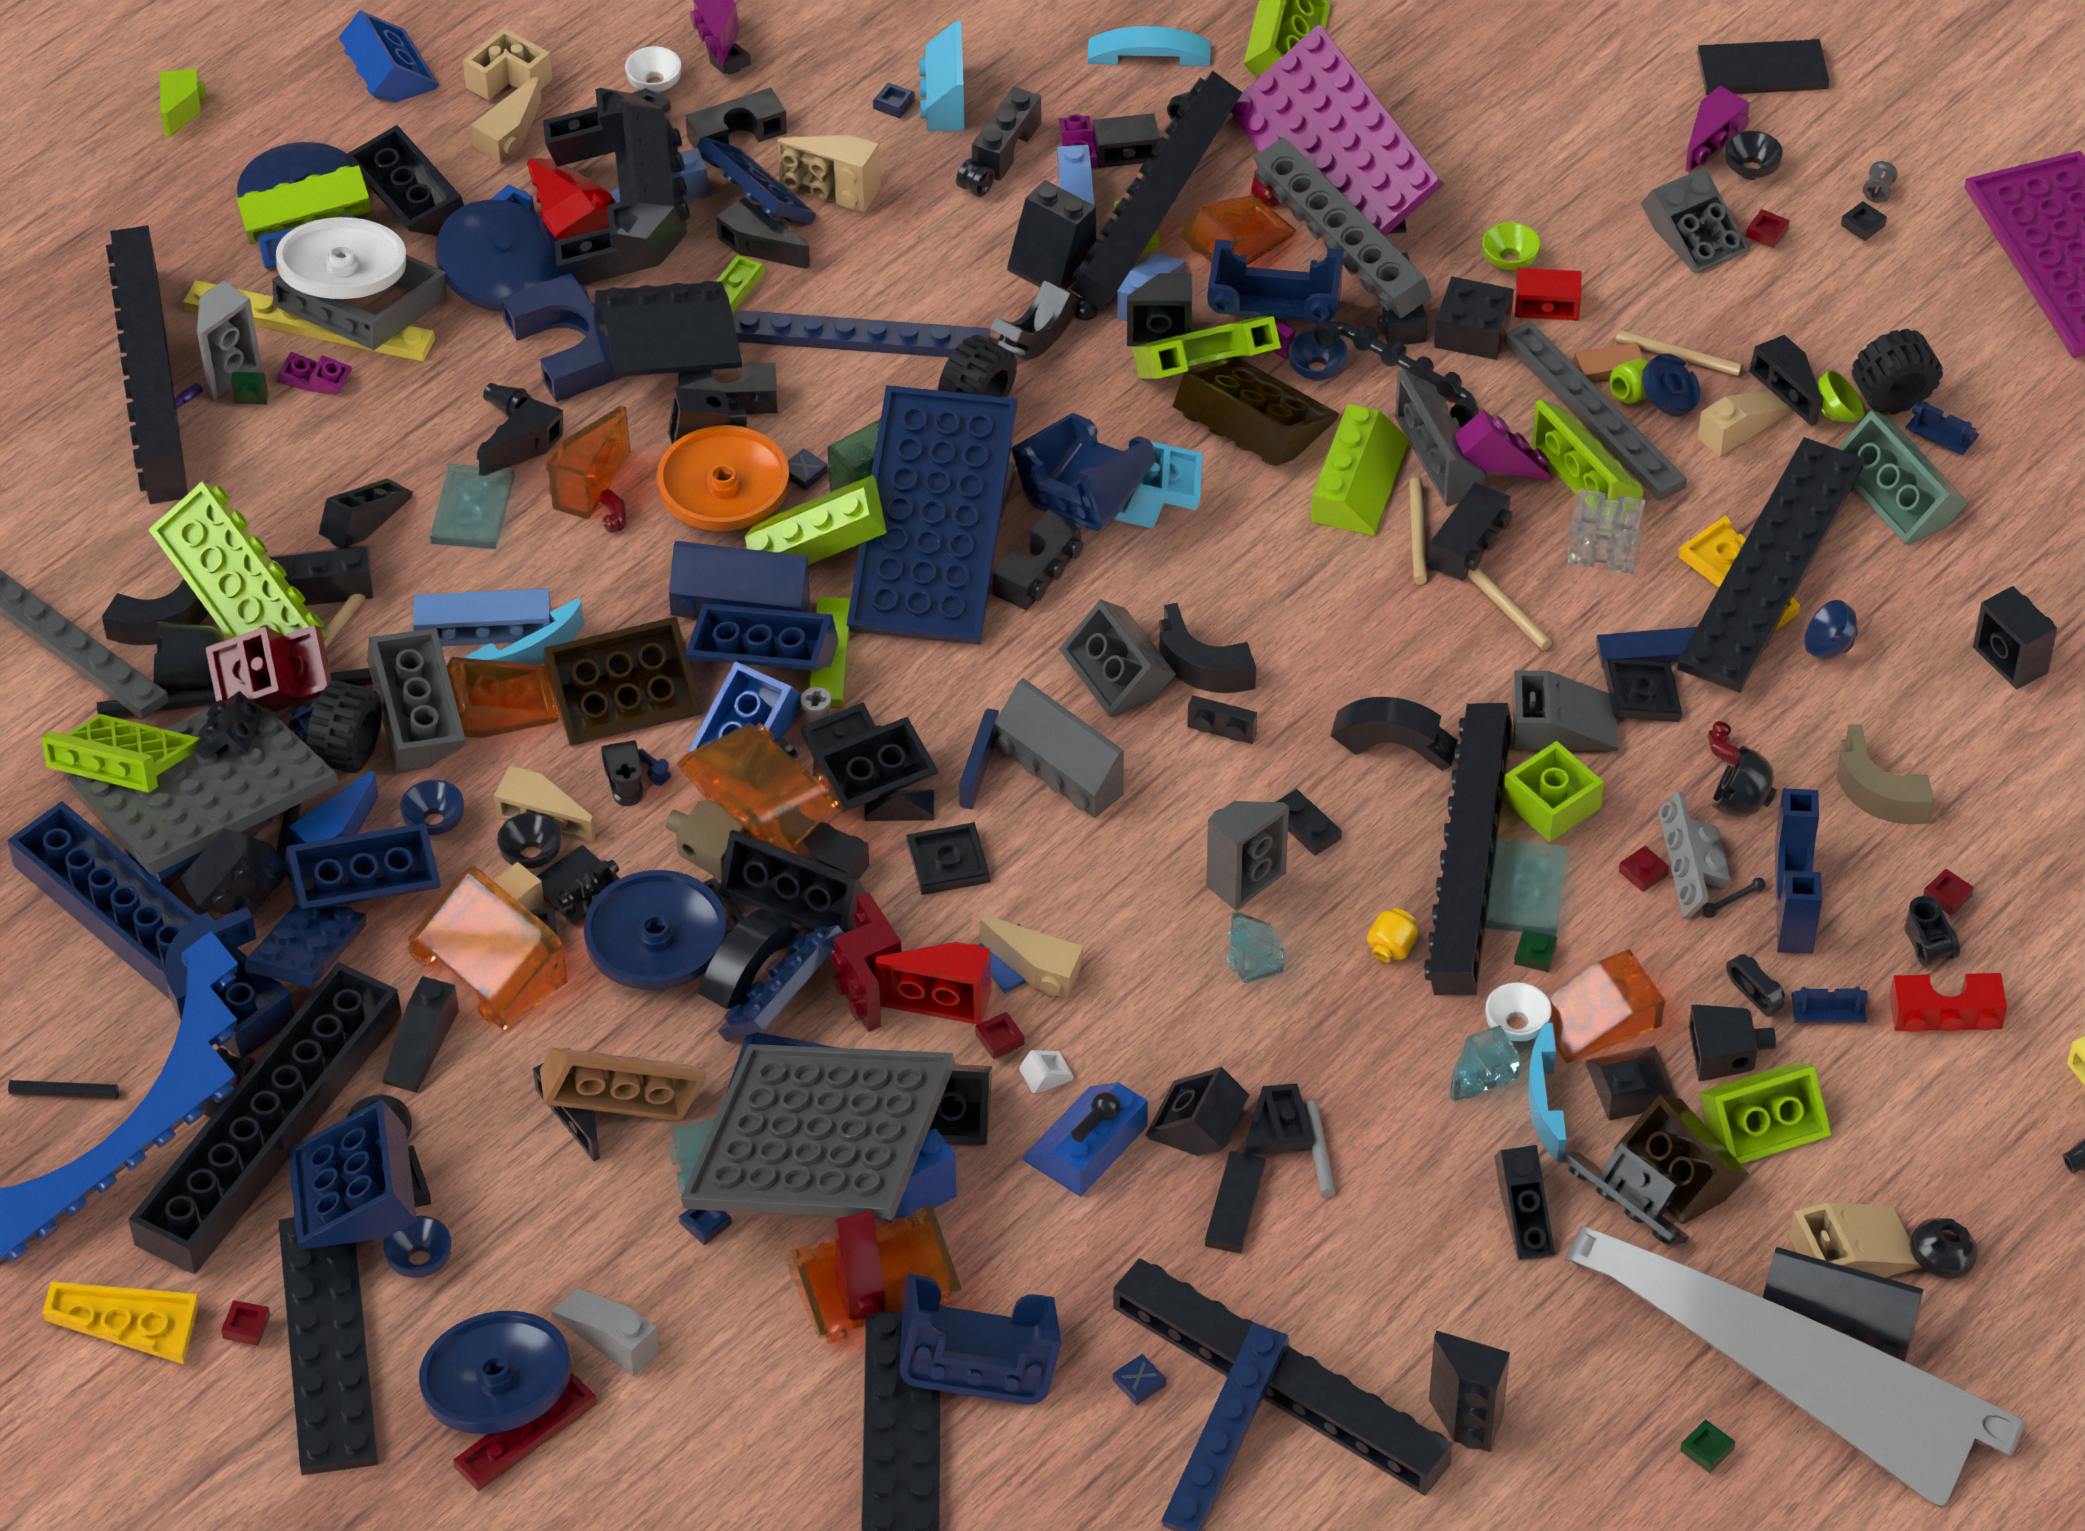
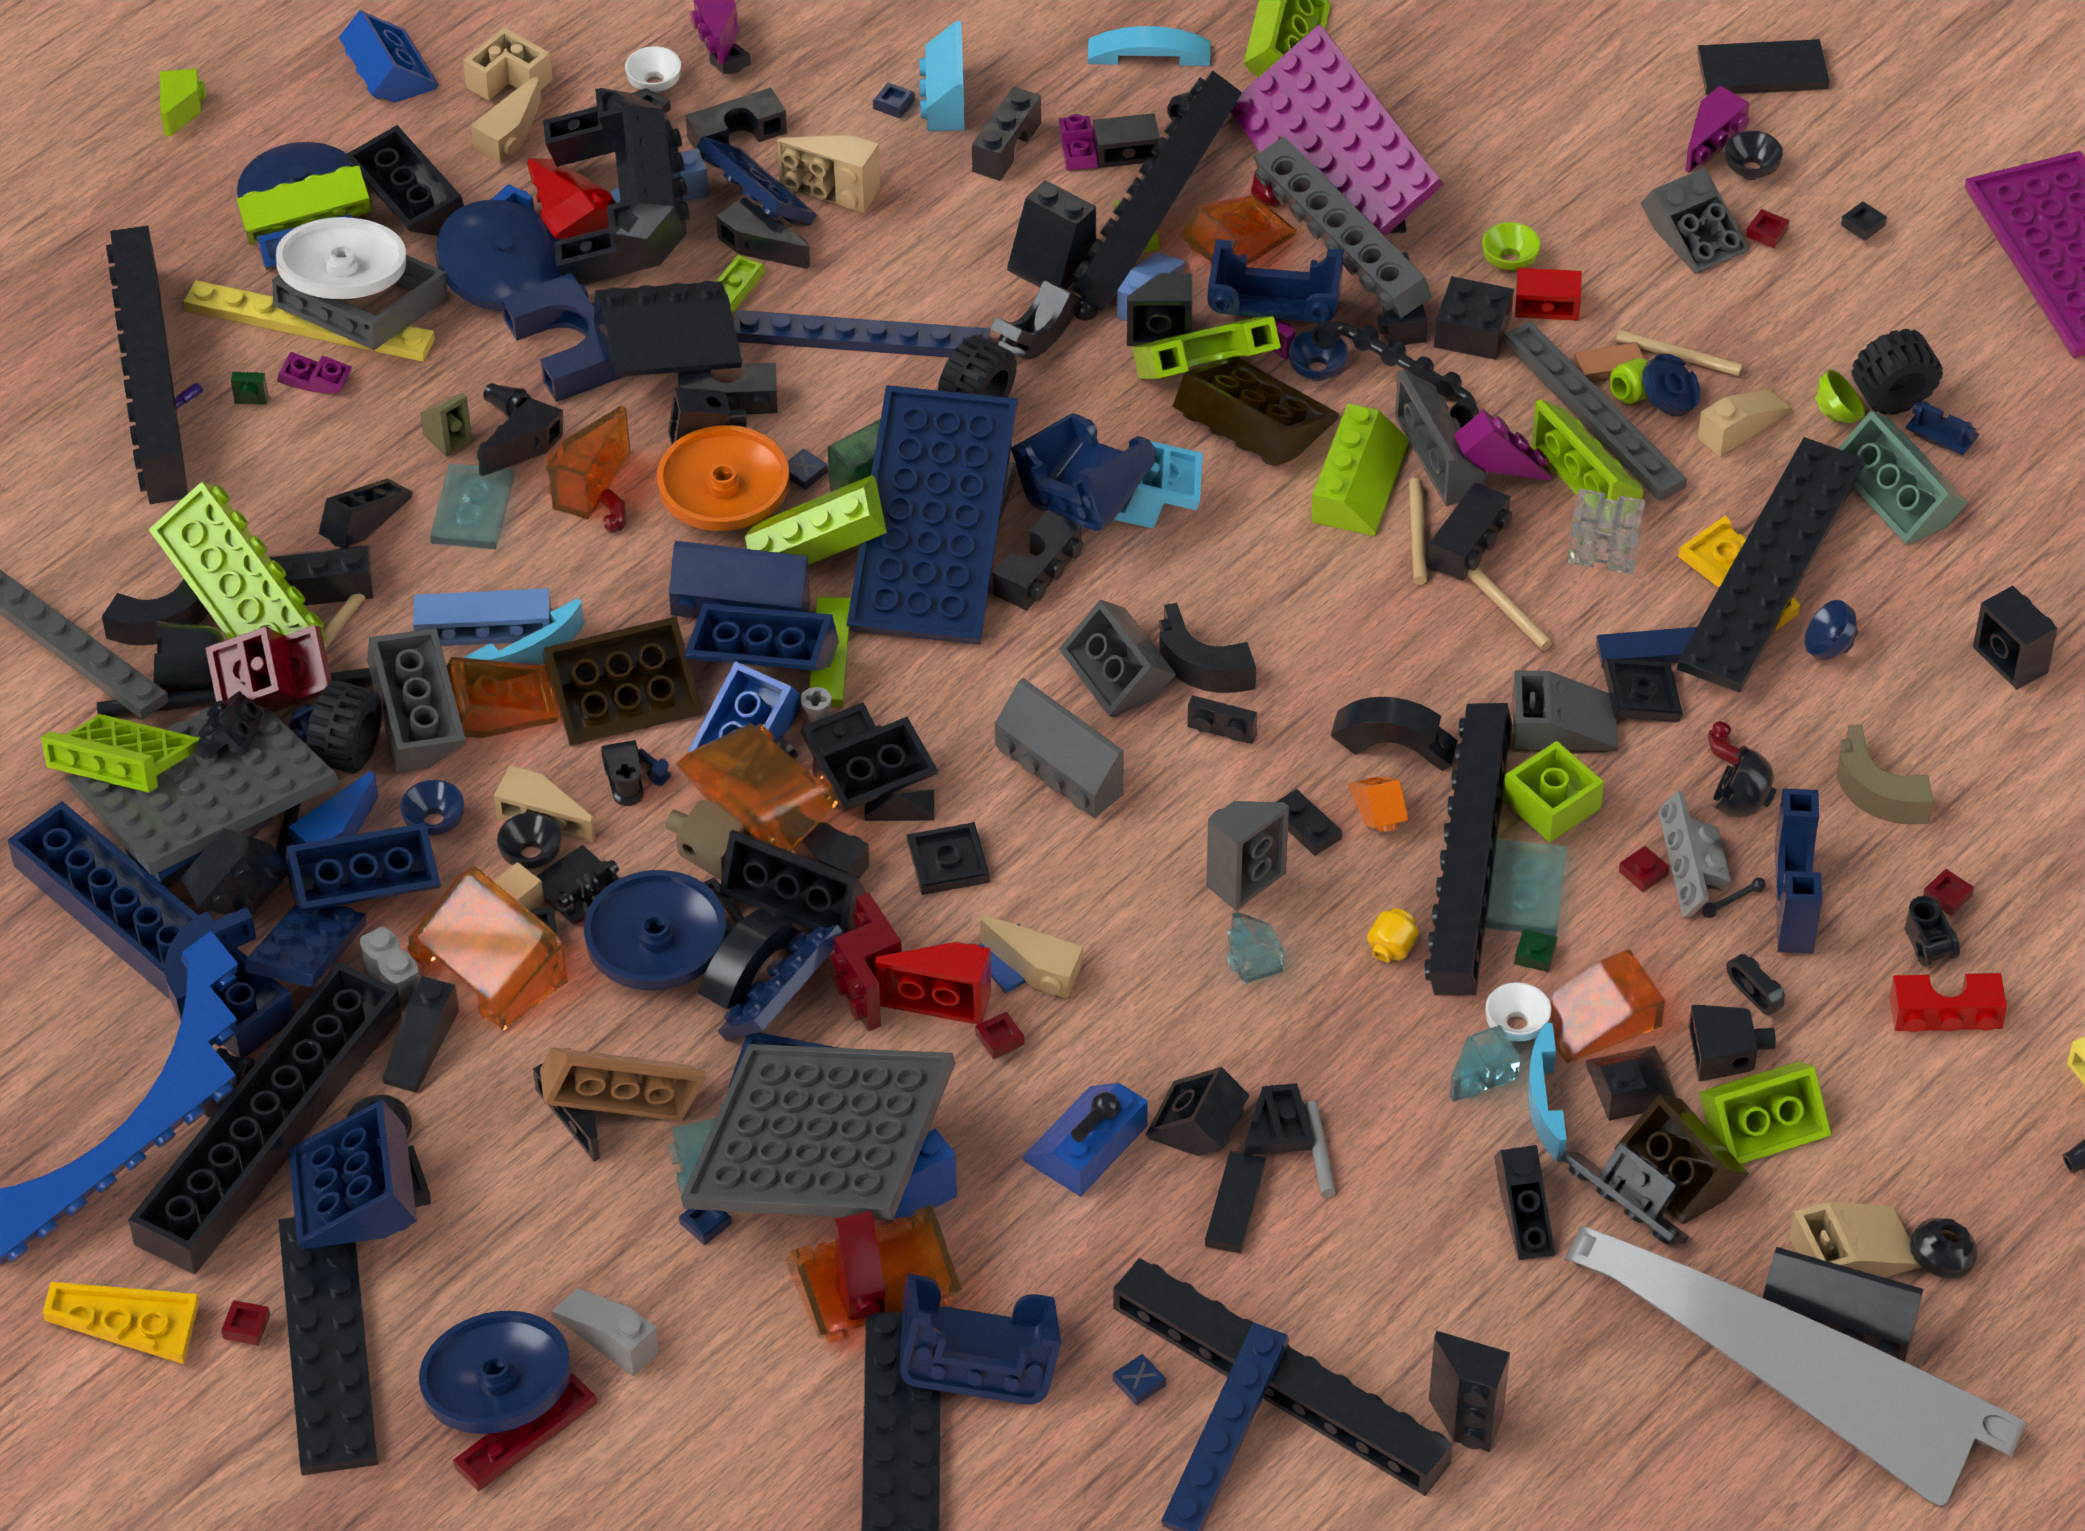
black bar [8,1080,119,1099] -> none
light grey slope [197,280,262,402] -> none
dark blue piece [383,1215,451,1278] -> none
black slope [928,1064,992,1145] -> none
black wheel [956,158,995,197] -> none
dark blue tile [959,708,999,809] -> none
white slope [1019,1050,1074,1093] -> none
medium blue slope [1057,145,1097,238] -> none
dark green plate [1680,1419,1735,1473] -> none
black slope [1749,335,1823,426] -> none
dark blue hinge [1791,987,1868,1023] -> none
dark grey bush [1863,161,1898,203] -> none
none -> light grey brick [360,926,420,1009]
none -> olive slope [420,393,473,457]
none -> orange slope [1349,775,1408,832]

